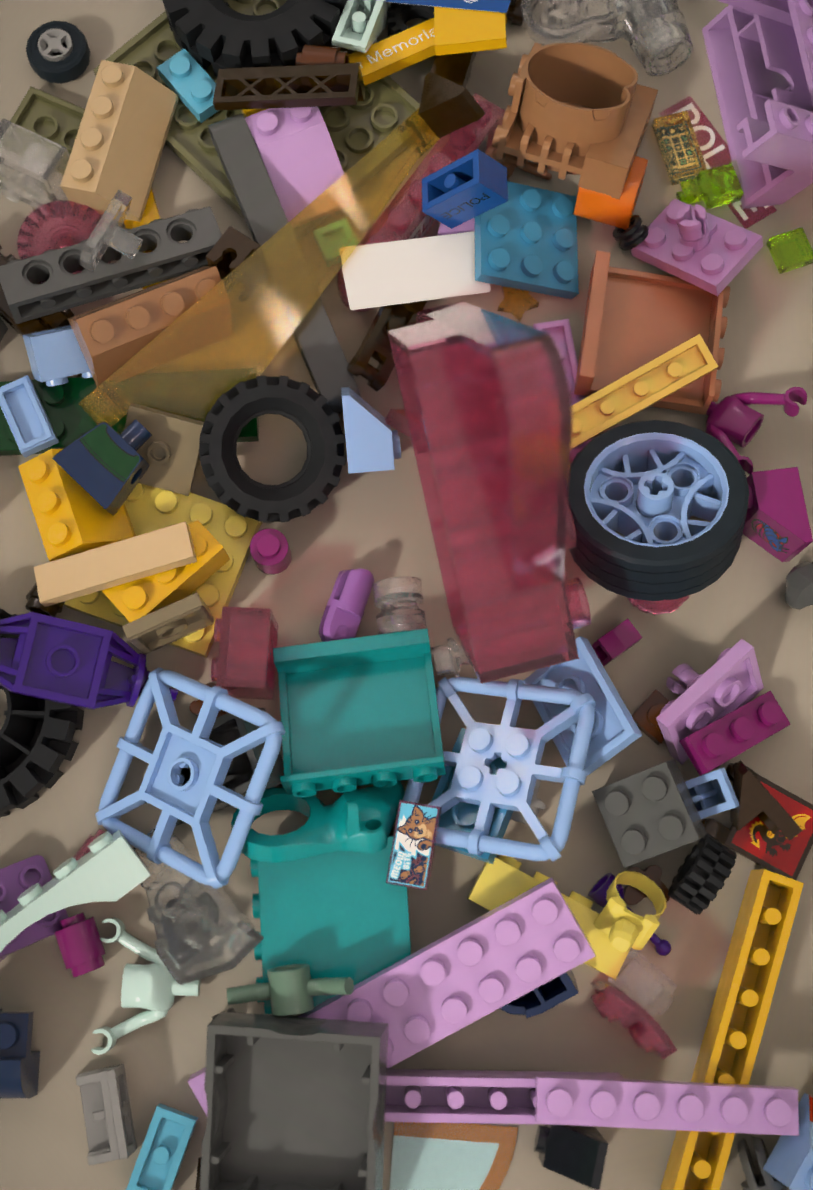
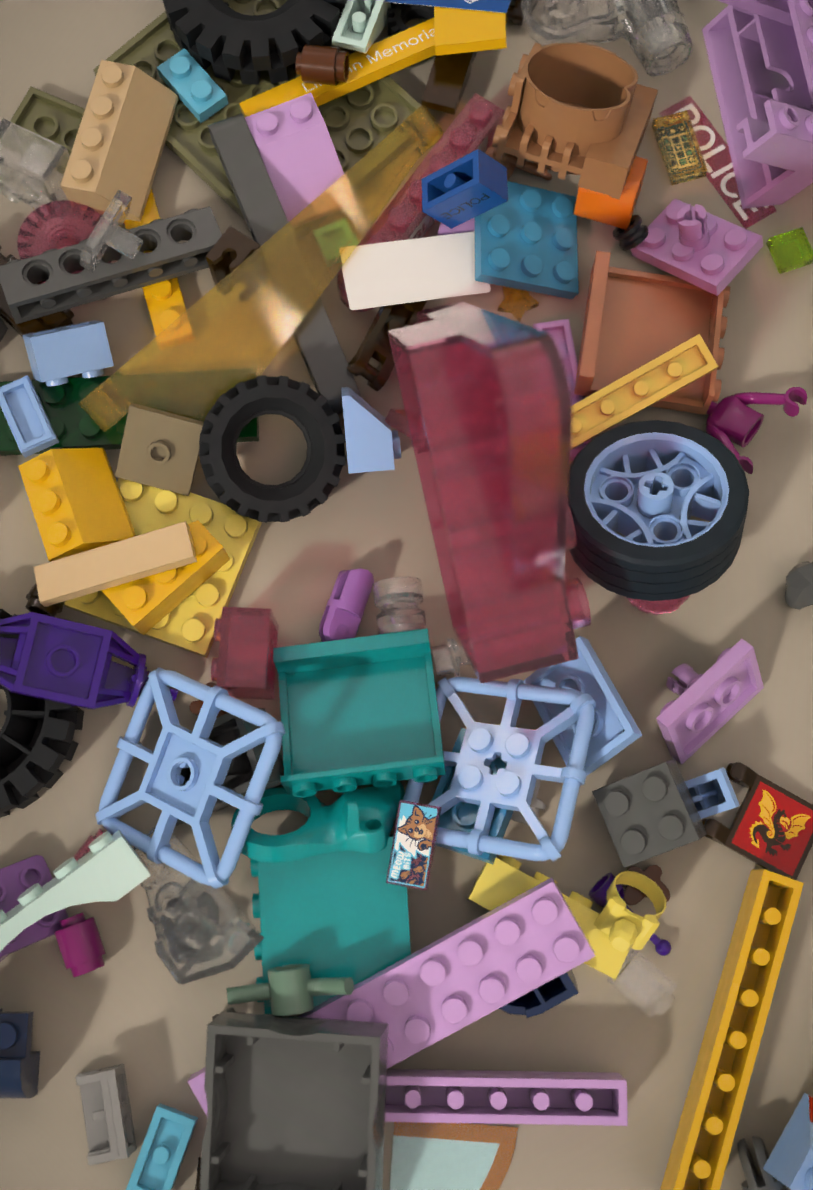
black wheel [26,21,90,84] -> none
dark blue torso [52,419,152,516] -> none
medium nougat slope [68,266,233,390] -> none
light aqua piece [91,918,200,1055] -> none
dark tan plate [122,593,215,654] -> none
dark brown fence [213,63,365,110] -> none
magenta brick [250,528,292,575] -> none
dark brown slope [419,71,486,138] -> none
black slope [534,1124,608,1190] -> none
lavender plate [535,1075,799,1136] -> none
clear pink slope [590,979,677,1059] -> none
magenta piece [591,618,643,667] -> none
reddish brown plate [632,689,670,745] -> none
black tyre [668,835,737,915] -> none
clear neon green plate [676,163,744,209] -> none
magenta plate [680,690,791,776] -> none
dark brown slope [730,760,802,841] -> none
magenta slope [743,467,813,562] -> none

